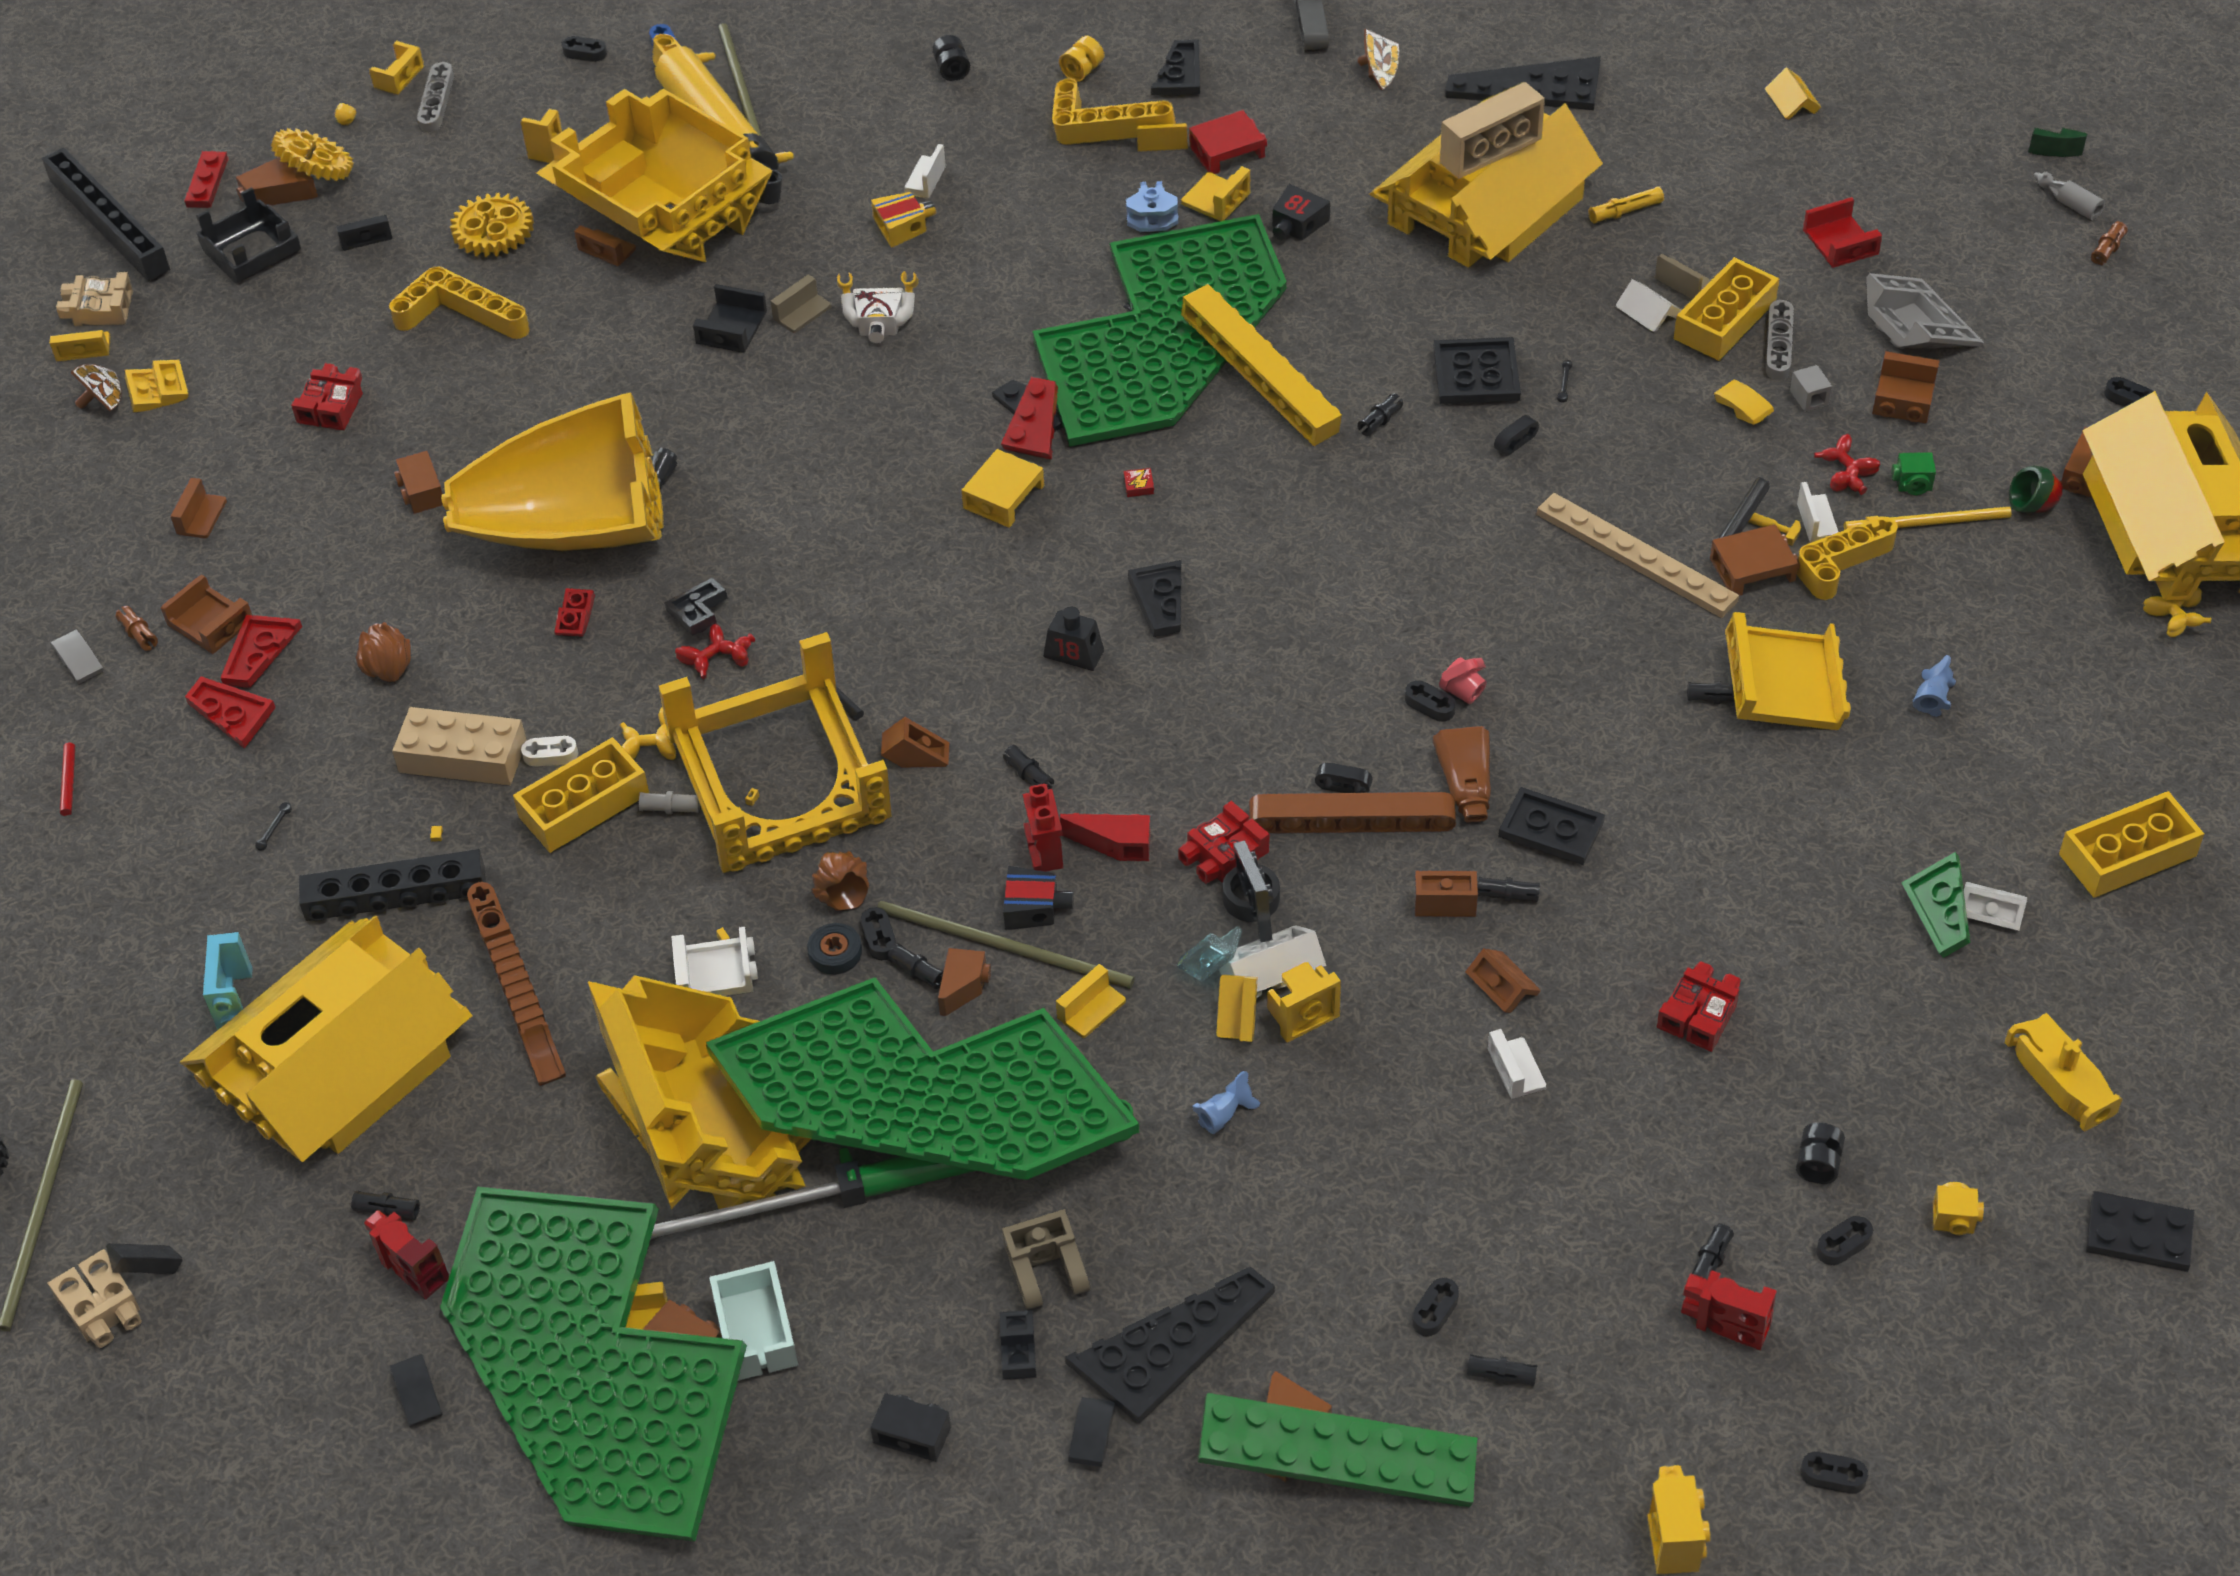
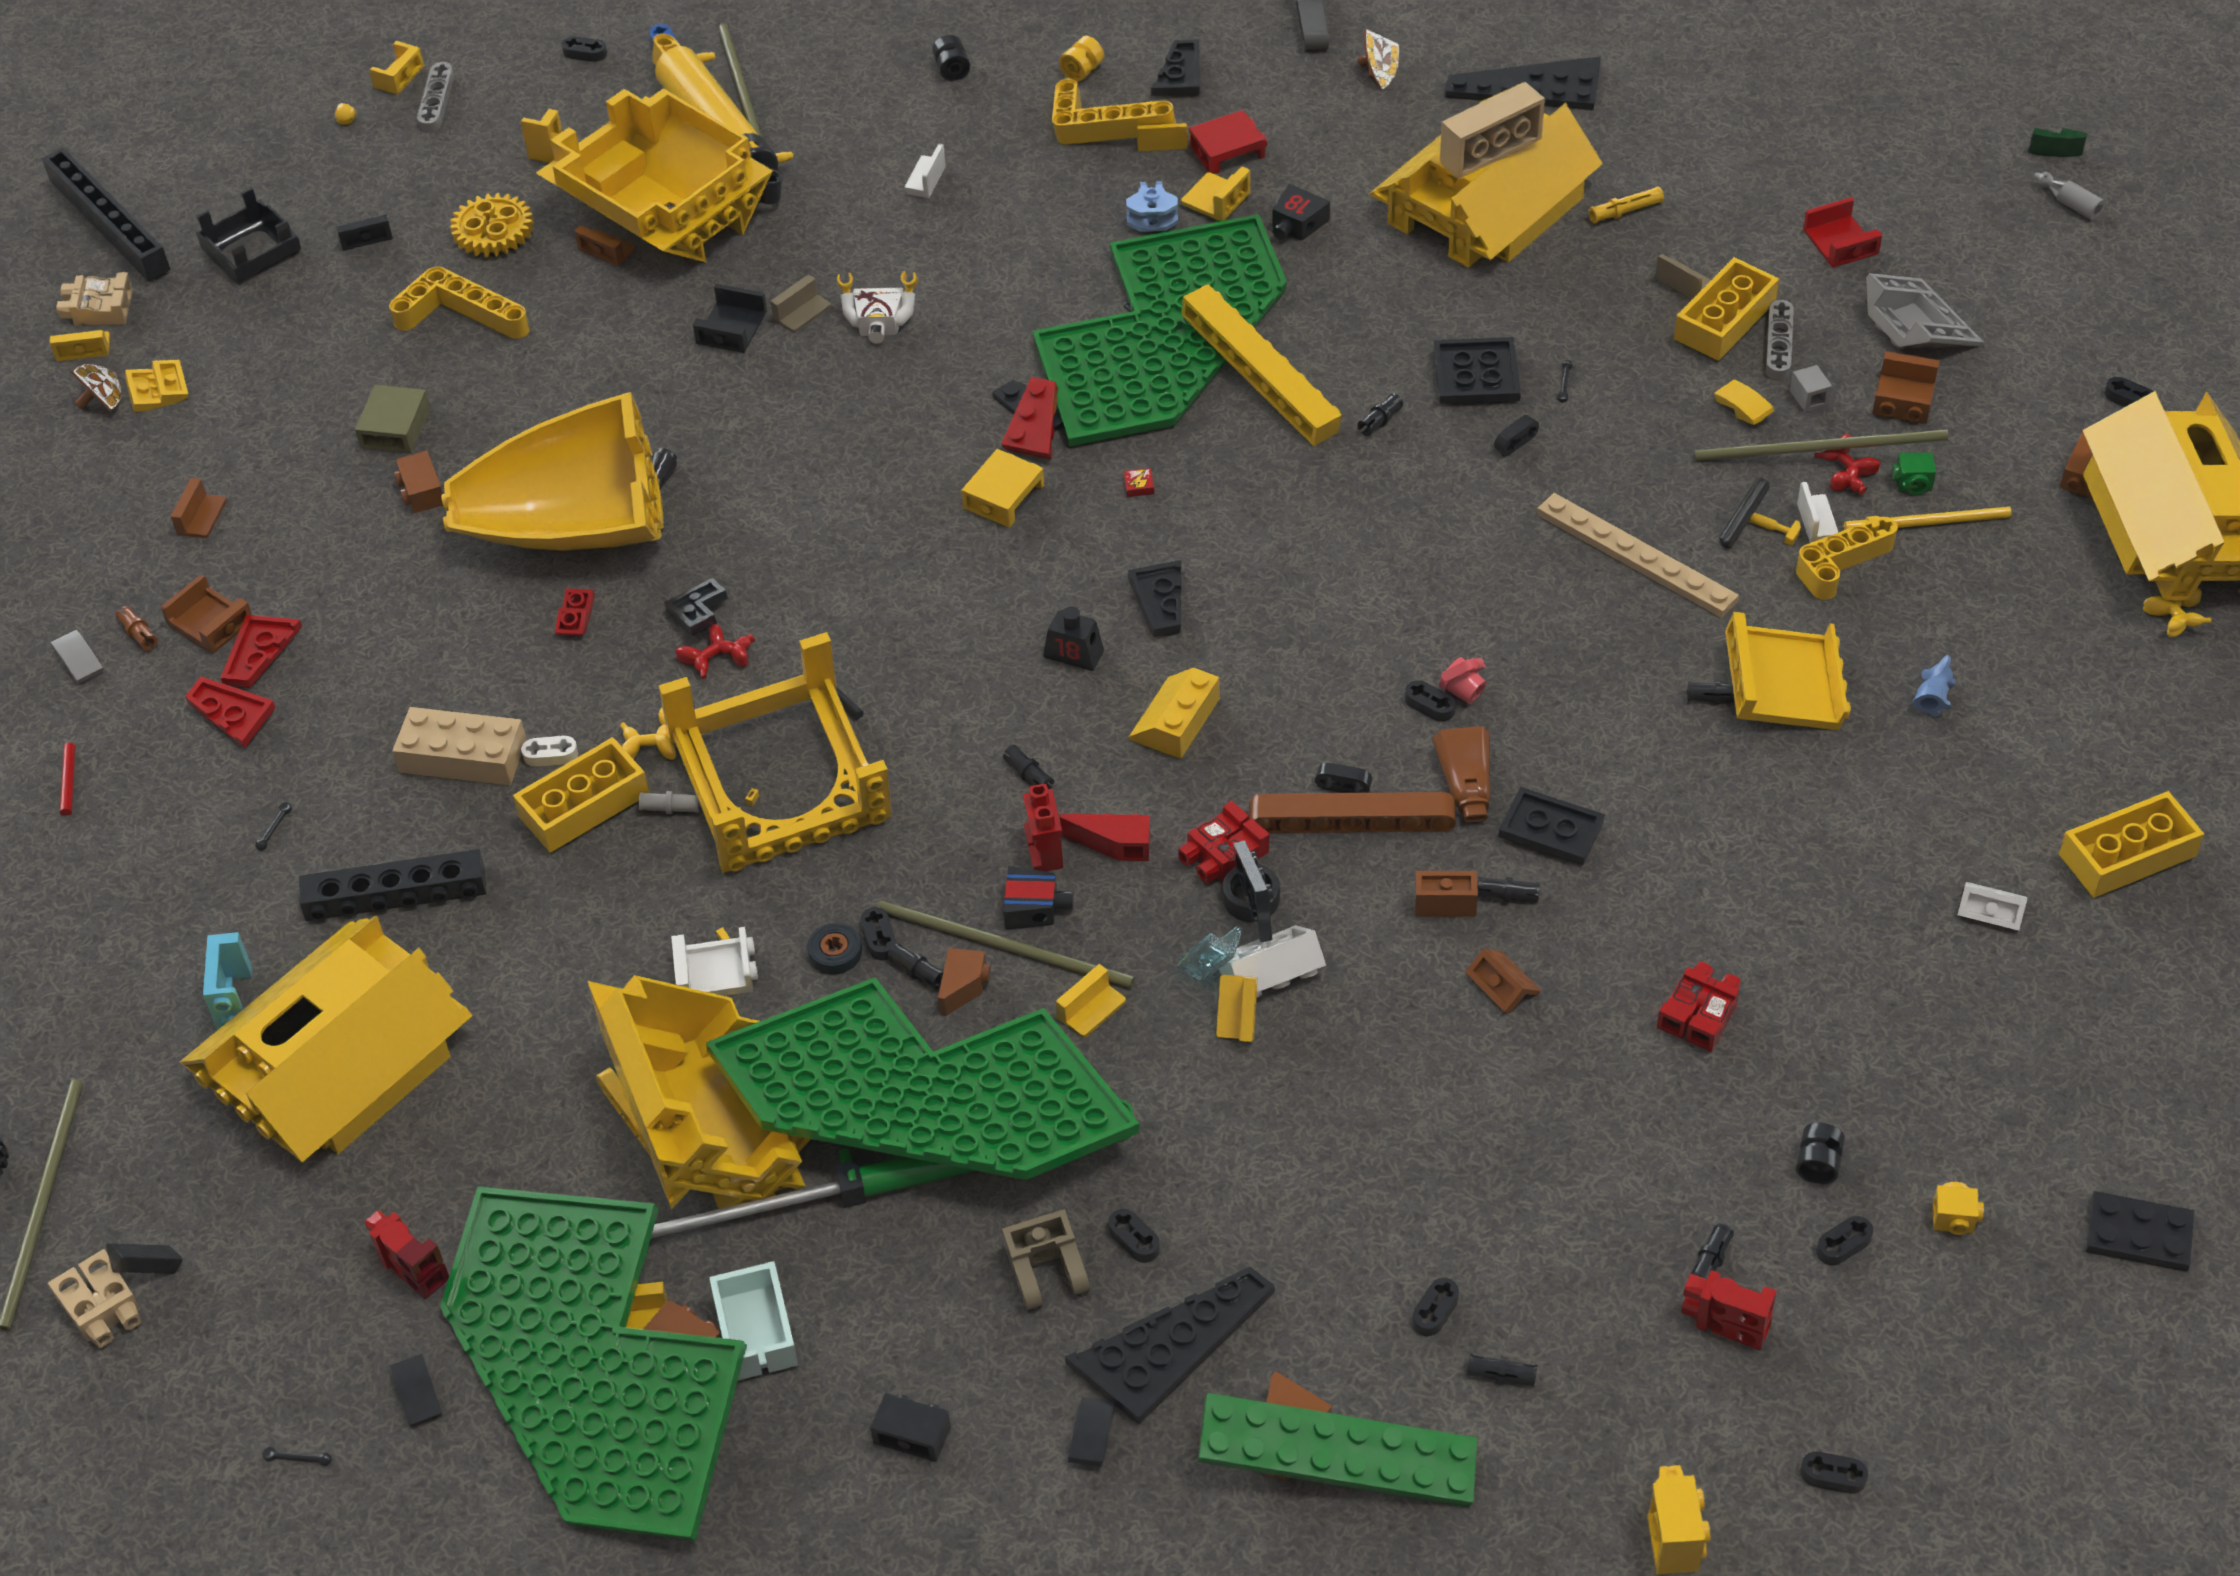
red plate [184,151,228,208] -> none
dark orange slope [236,157,318,206] -> none
yellow gear [271,128,354,181] -> none
red hips [291,363,363,430] -> none
black pin [351,1190,420,1220] -> none
dark orange hair [356,622,411,682] -> none
yellow piece [430,826,443,842] -> none
dark orange piece [467,882,566,1086] -> none
dark orange hair [811,851,869,911] -> none
yellow torso [871,192,936,247] -> none
dark orange slope [881,717,949,768] -> none
black slope [999,1310,1037,1380] -> none
medium blue animal [1192,1071,1260,1134] -> none
yellow panel [1267,962,1341,1043] -> none
white panel [1488,1029,1546,1099] -> none
white panel [1616,279,1681,332] -> none
dark orange panel [1710,524,1800,596] -> none
yellow panel [1765,67,1822,120] -> none
green wing [1901,852,1971,958] -> none
yellow piece [2004,1013,2122,1131] -> none
dark green piece [2009,465,2063,514] -> none
dark orange pin [2091,221,2128,265] -> none
none -> black hinge [262,1447,332,1466]
none -> olive brick [355,385,430,453]
none -> black beam [1109,1209,1160,1263]
none -> yellow slope [1129,668,1220,759]
none -> olive piece [1695,430,1948,461]

